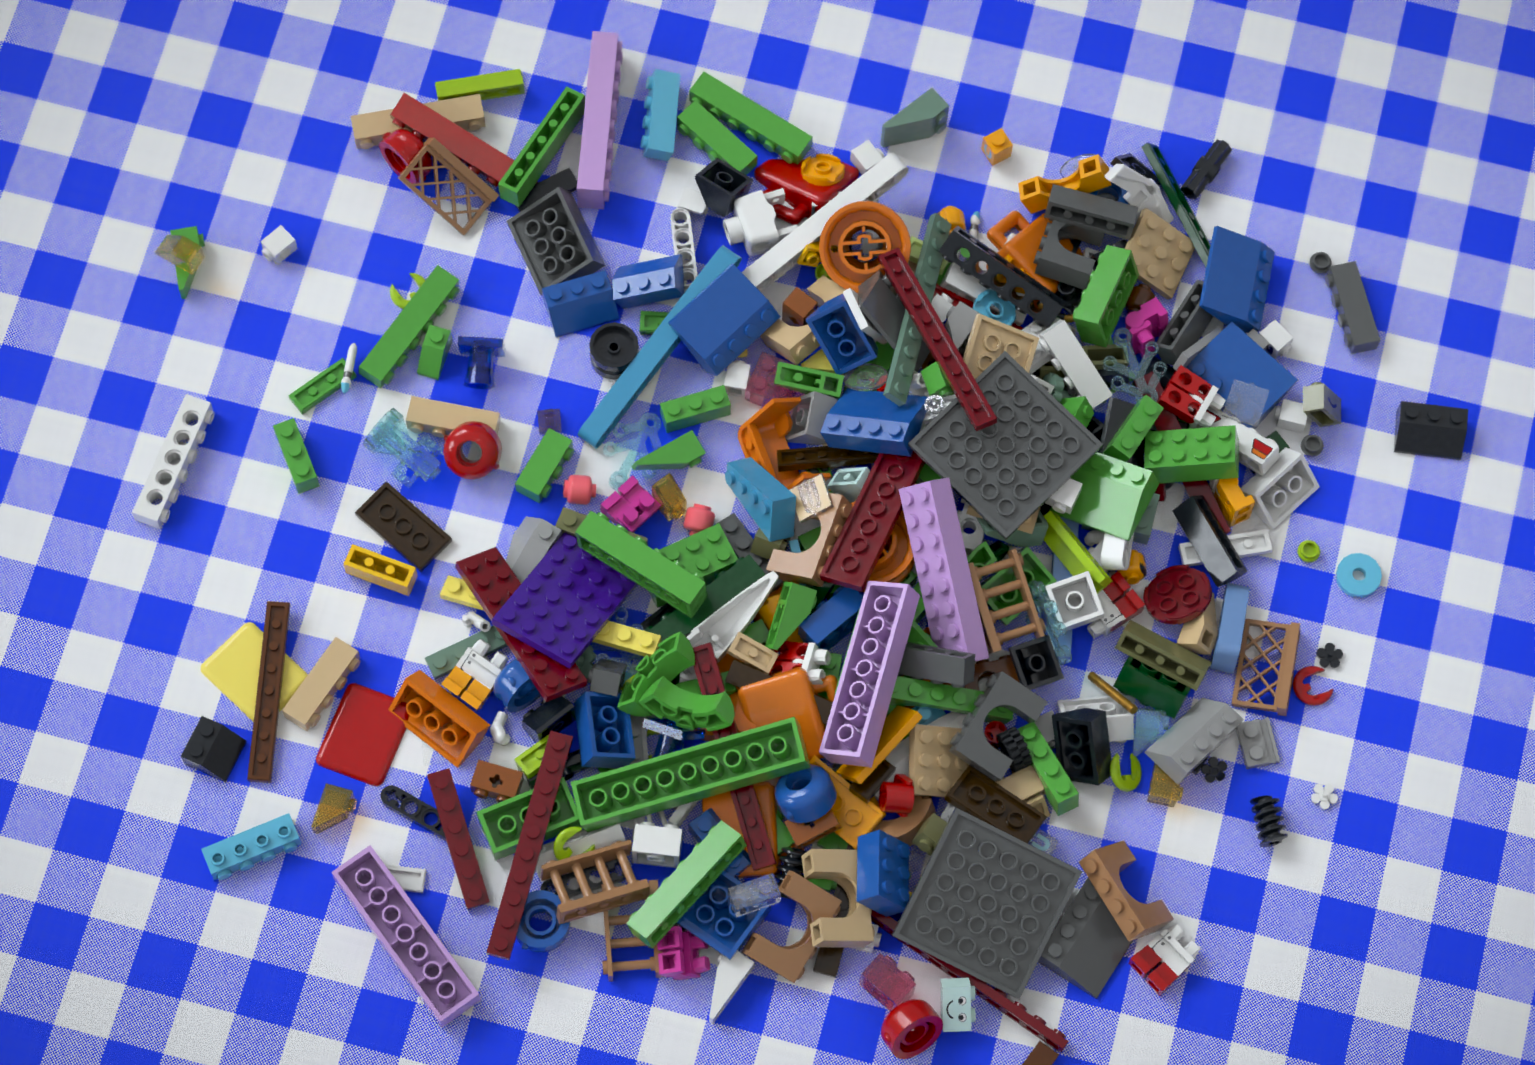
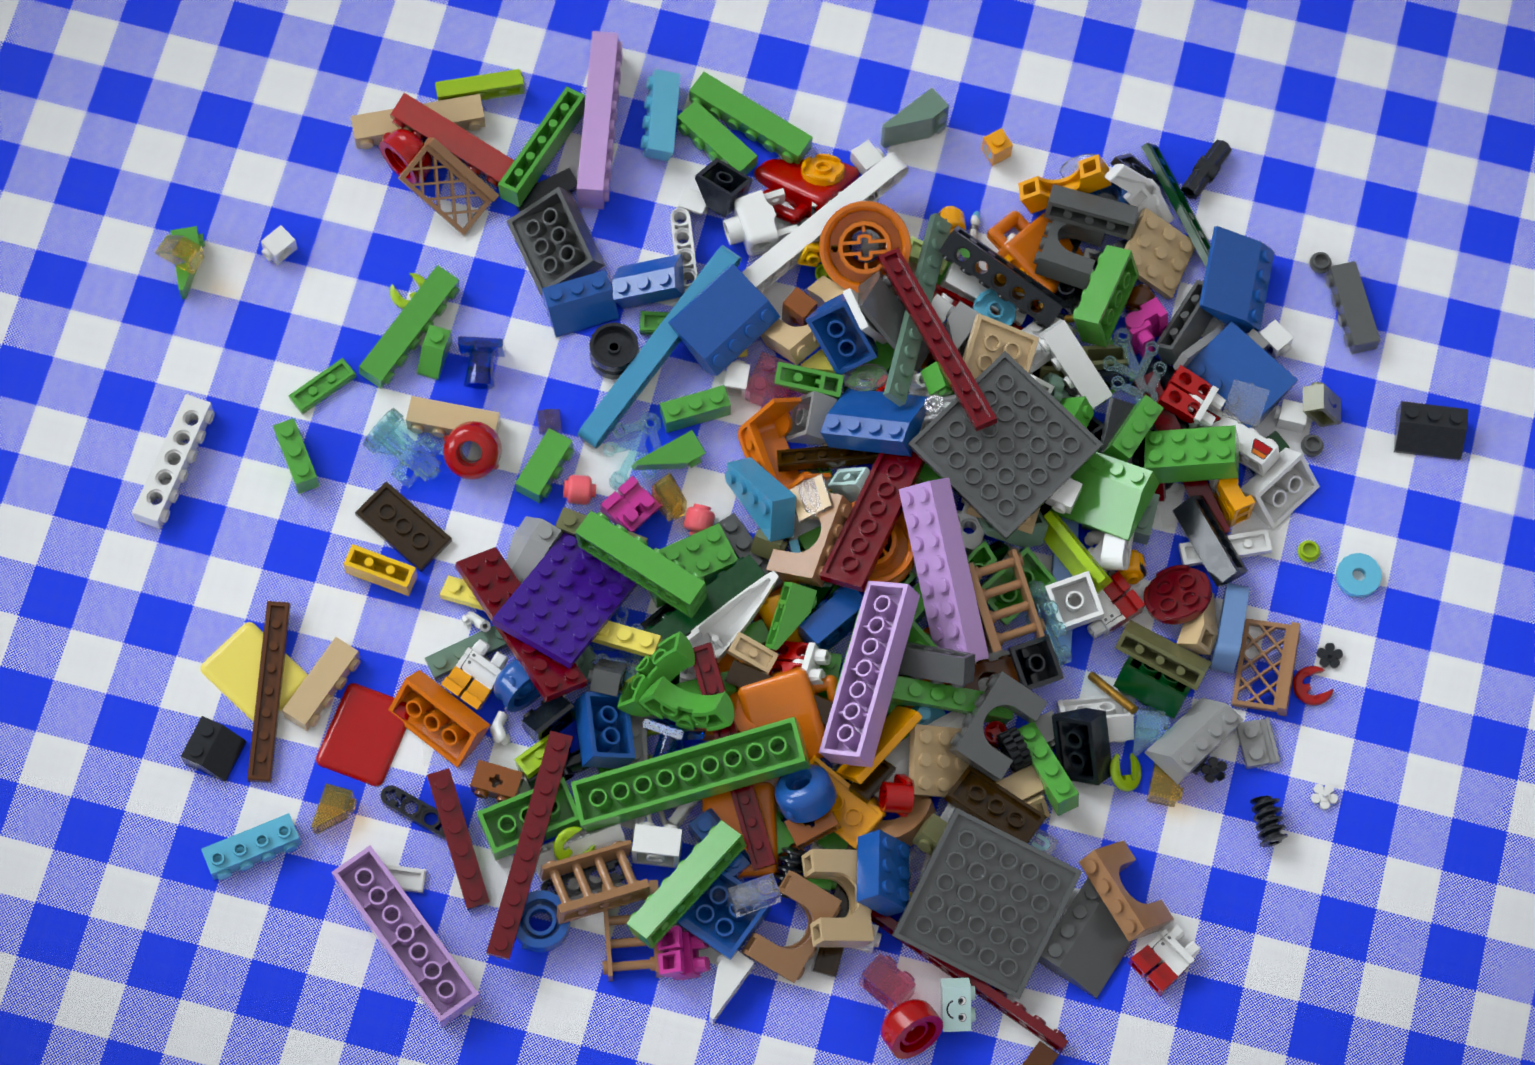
white piece [341,343,357,393] -> none

